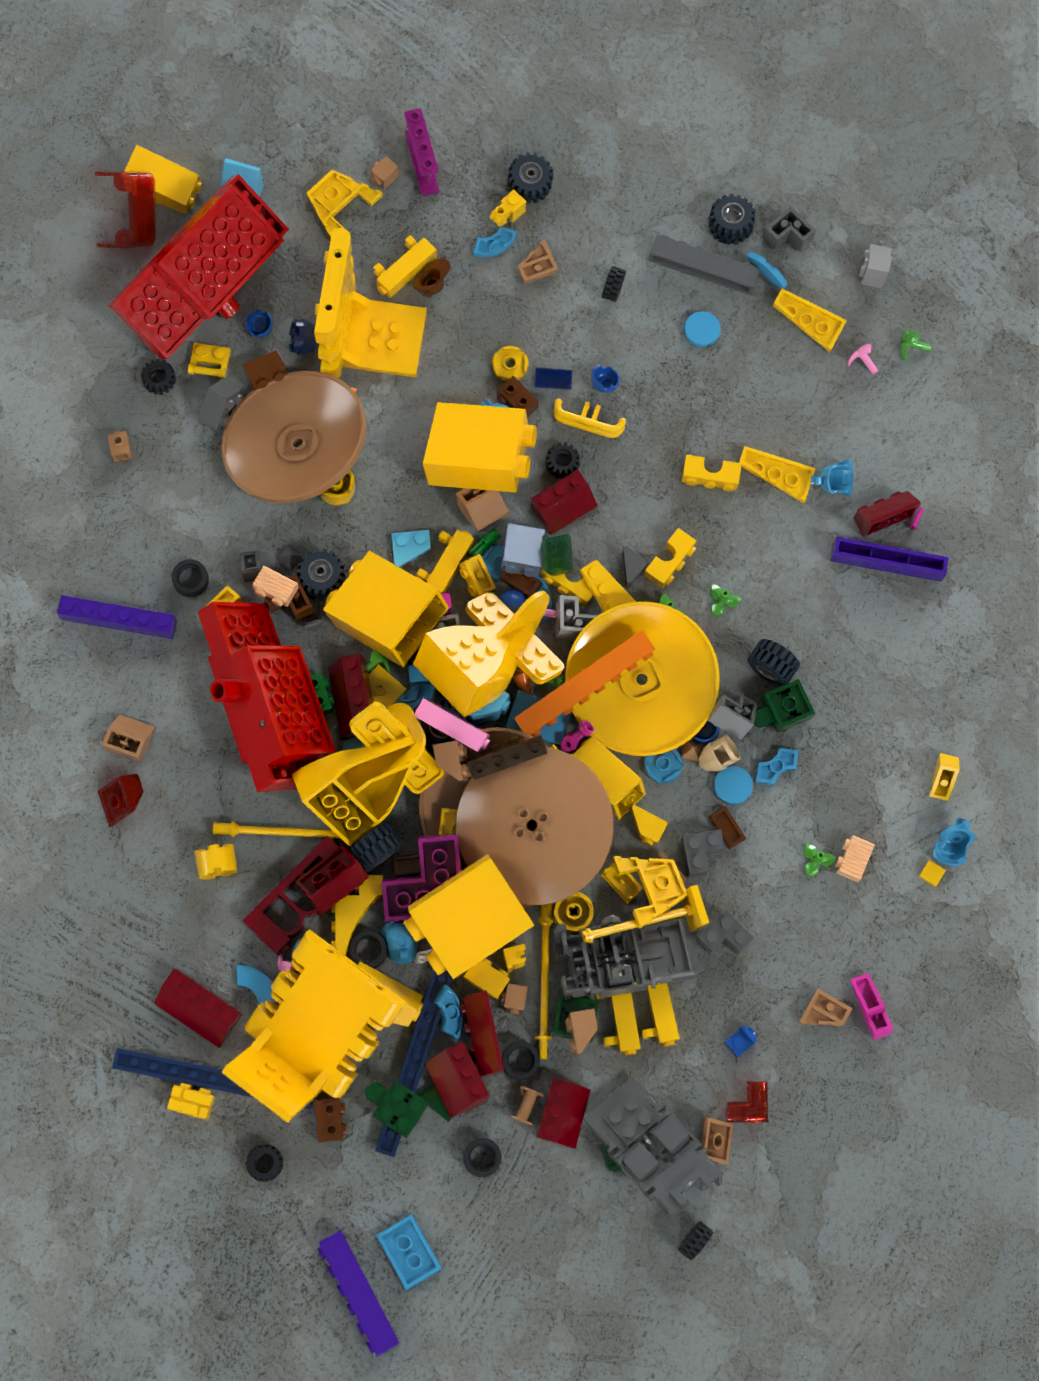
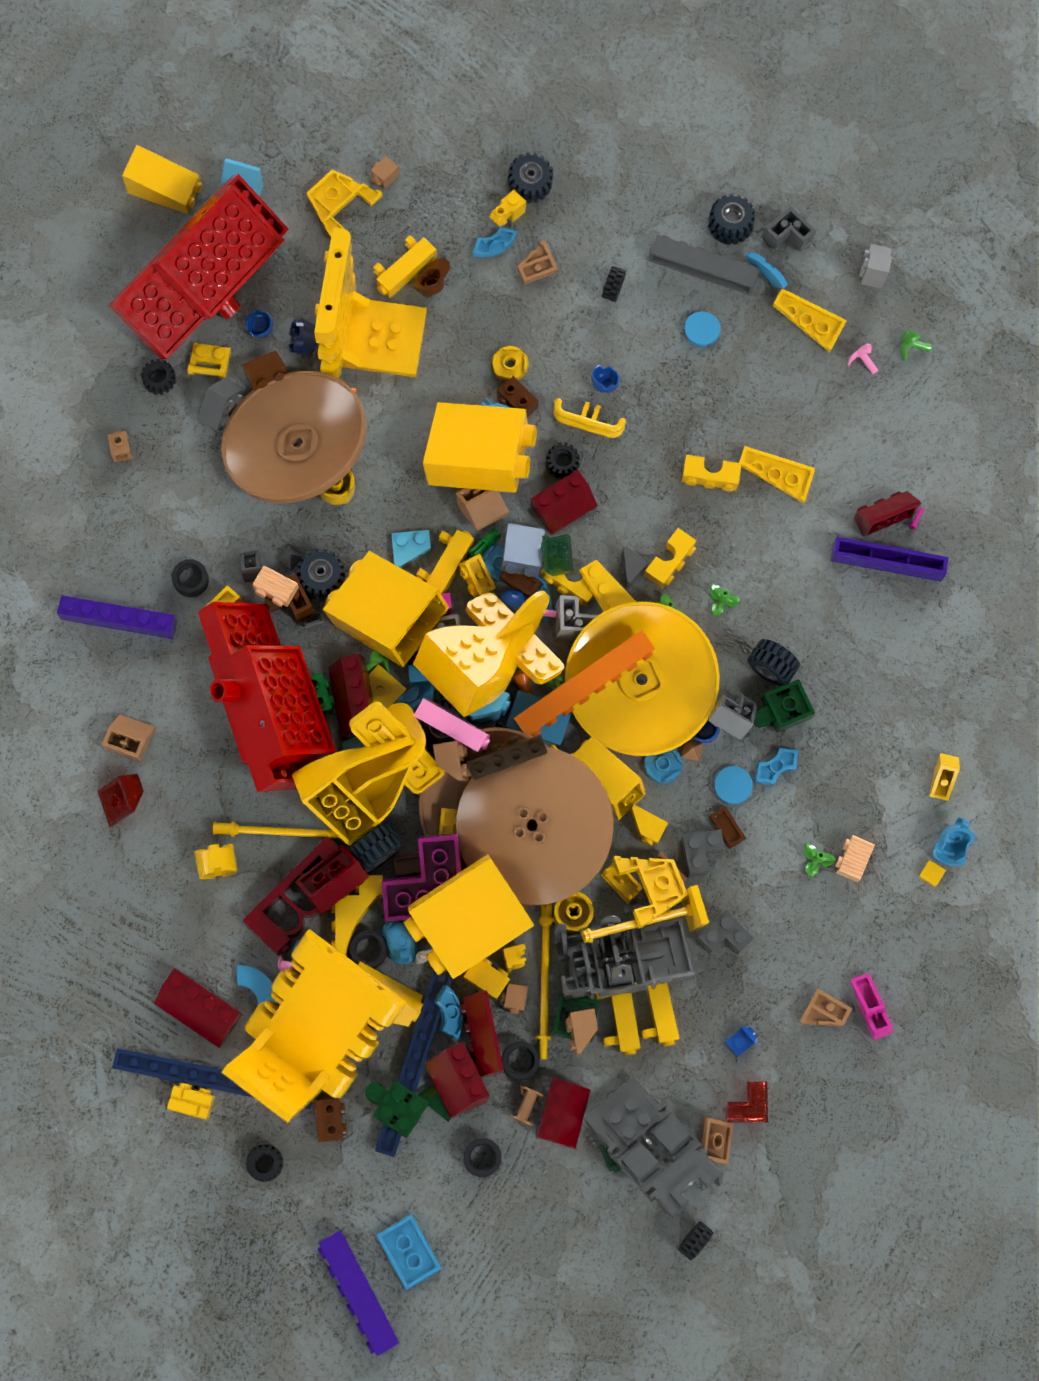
clear red windscreen [95,170,156,248] -> none
magenta fence [404,108,439,197] -> none
clear blue tile [535,368,572,390] -> none
dark pink leg [561,720,594,752] -> none
tan helmet [699,735,740,771] -> none
dark azure helmet [811,459,854,497] -> none

